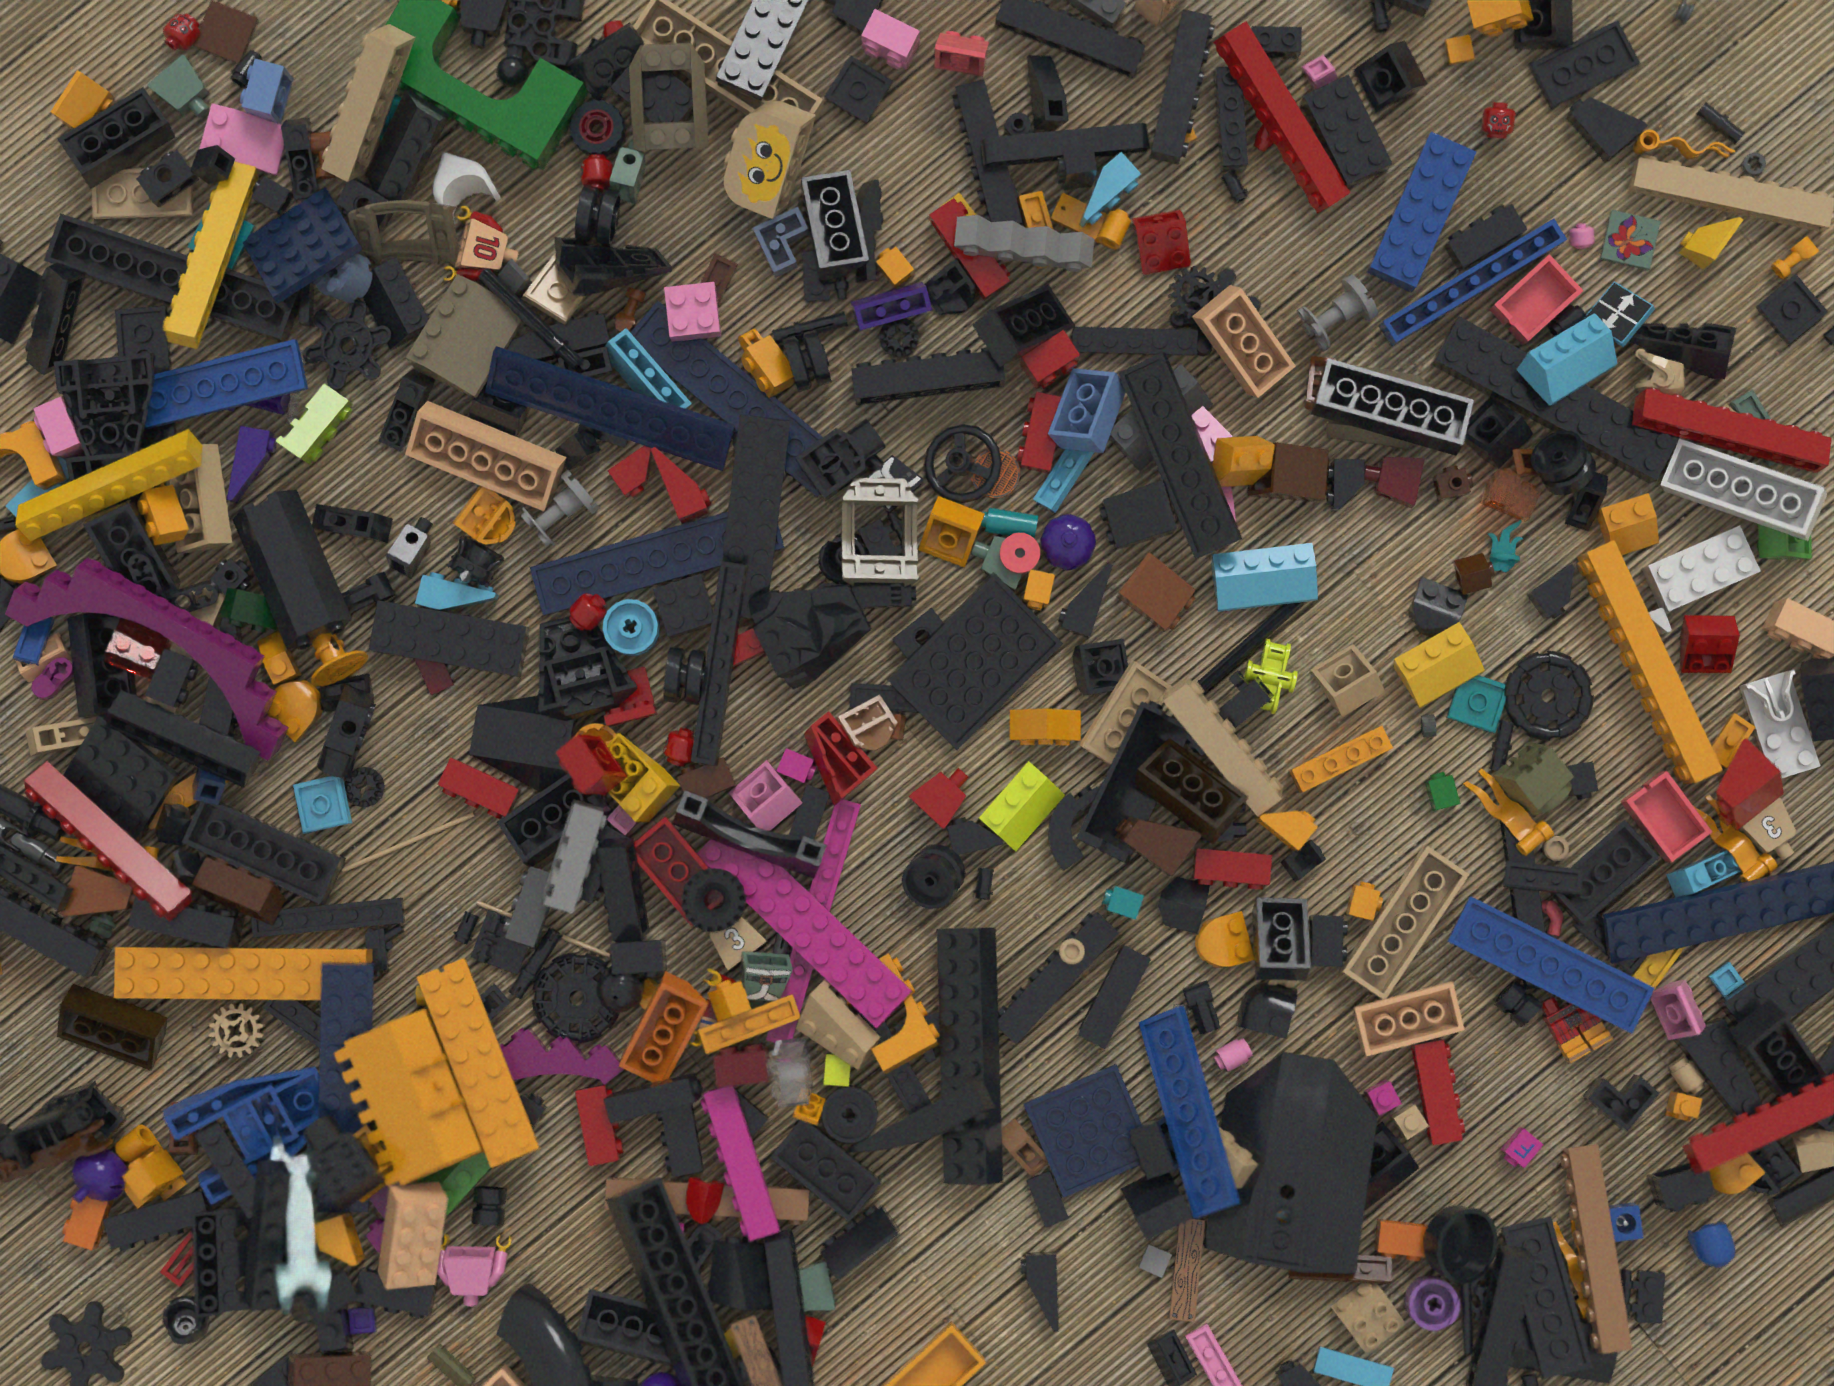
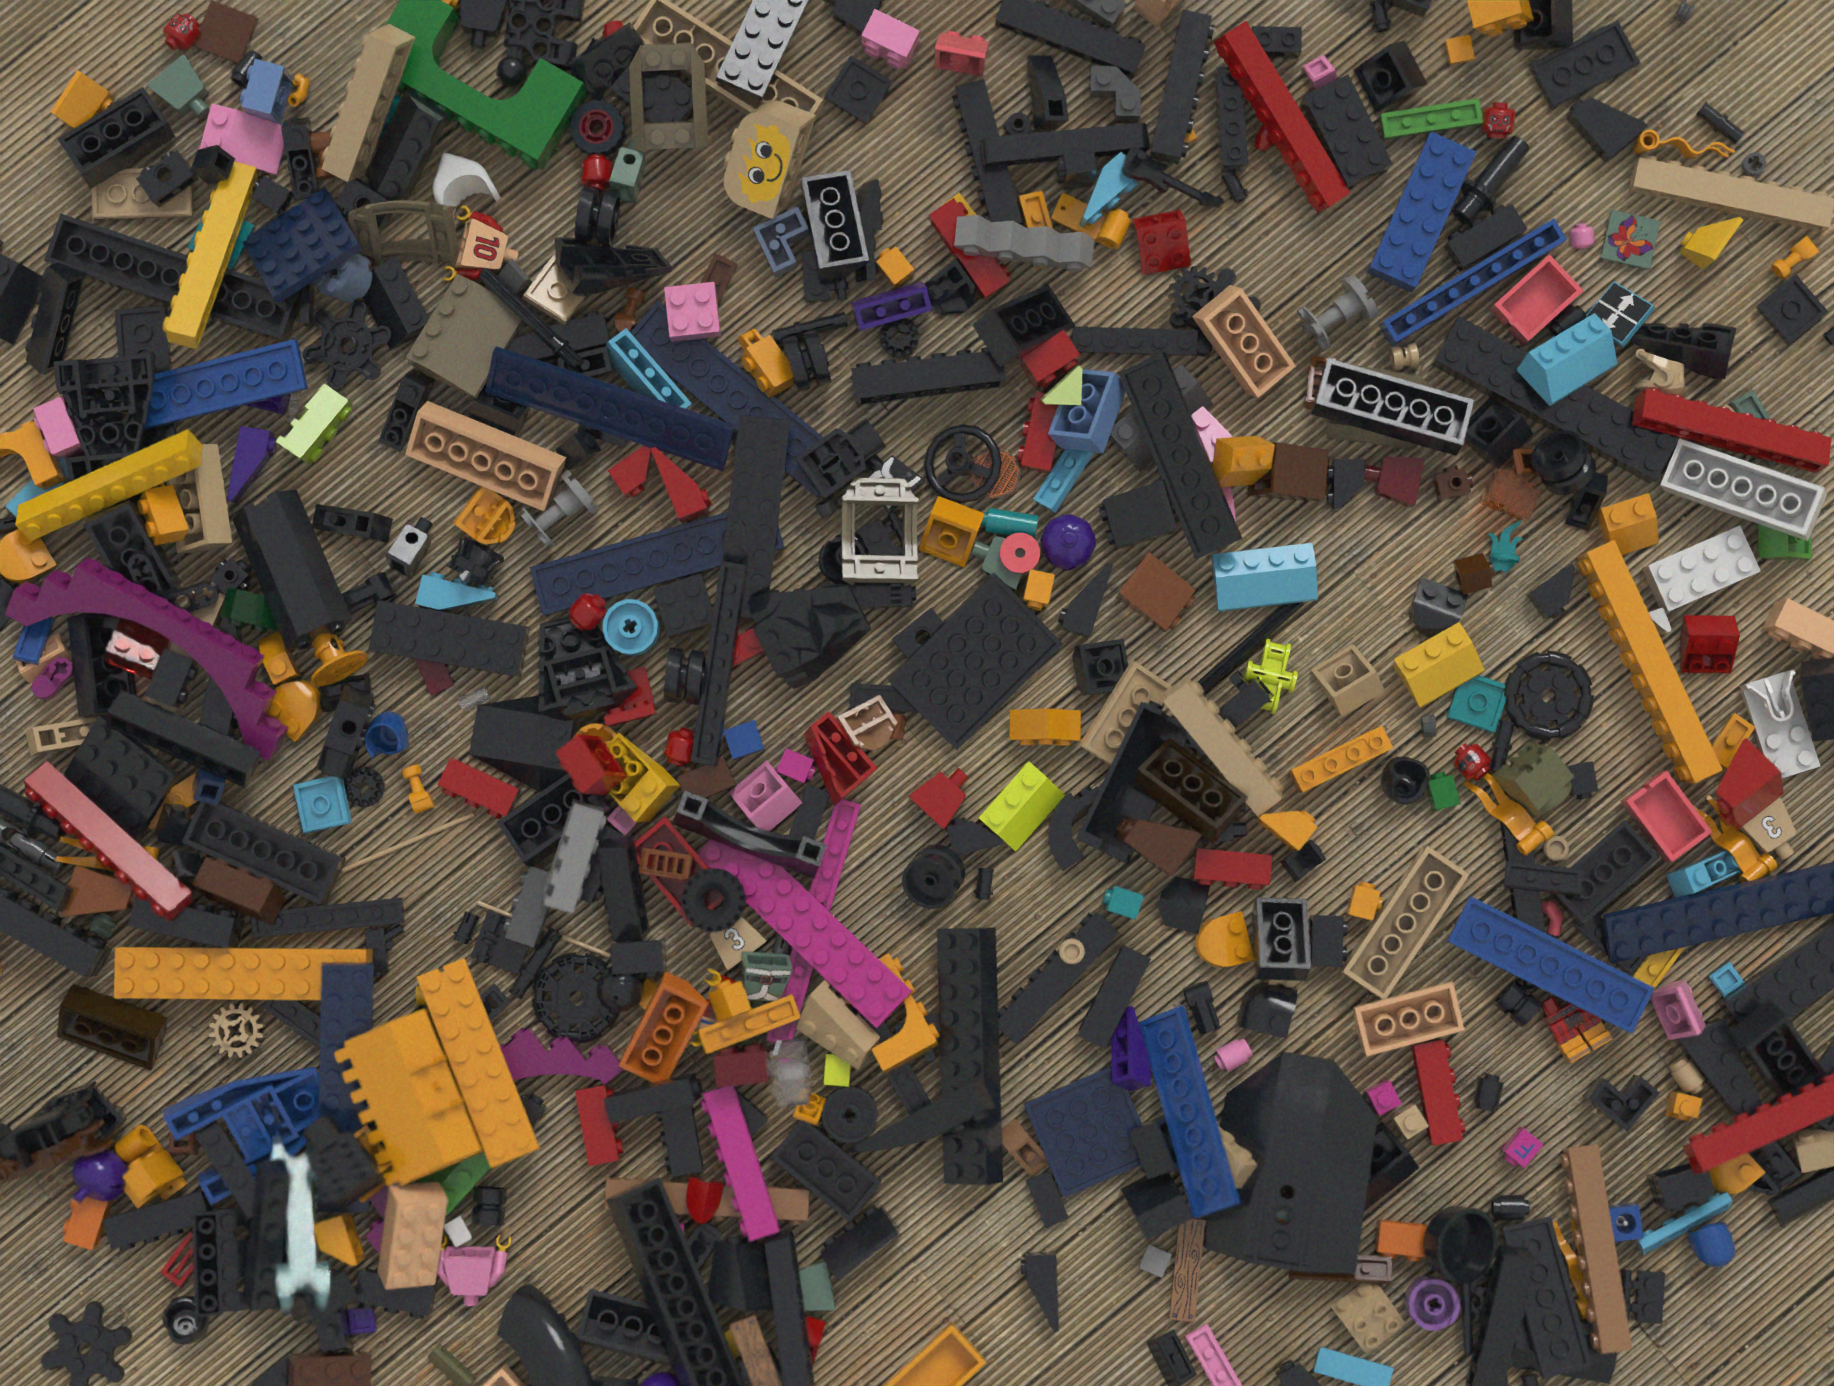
none -> light orange arm [288,74,310,107]
none -> blue piece [365,711,409,758]
none -> light orange leg [401,764,435,814]
none -> white slope [444,1214,472,1247]
none -> clear pin [457,685,491,712]
none -> dark orange slope [639,848,693,880]
none -> blue piece [723,720,765,760]
none -> dark grey axle [815,496,840,517]
none -> yellowish green slope [1040,365,1082,405]
none -> dark grey brick [1089,66,1141,123]
none -> dark purple slope [1111,1006,1151,1091]
none -> black piece [1122,147,1224,208]
none -> bright green plate [1380,98,1483,140]
none -> black piece [1381,756,1430,805]
none -> tan wheel [1389,343,1420,371]
none -> black gear [1452,136,1530,225]
none -> red head [1453,743,1491,781]
none -> black brick [1474,1073,1504,1112]
none -> black brick [1491,1195,1530,1220]
none -> medium azure plate [1638,1192,1733,1255]

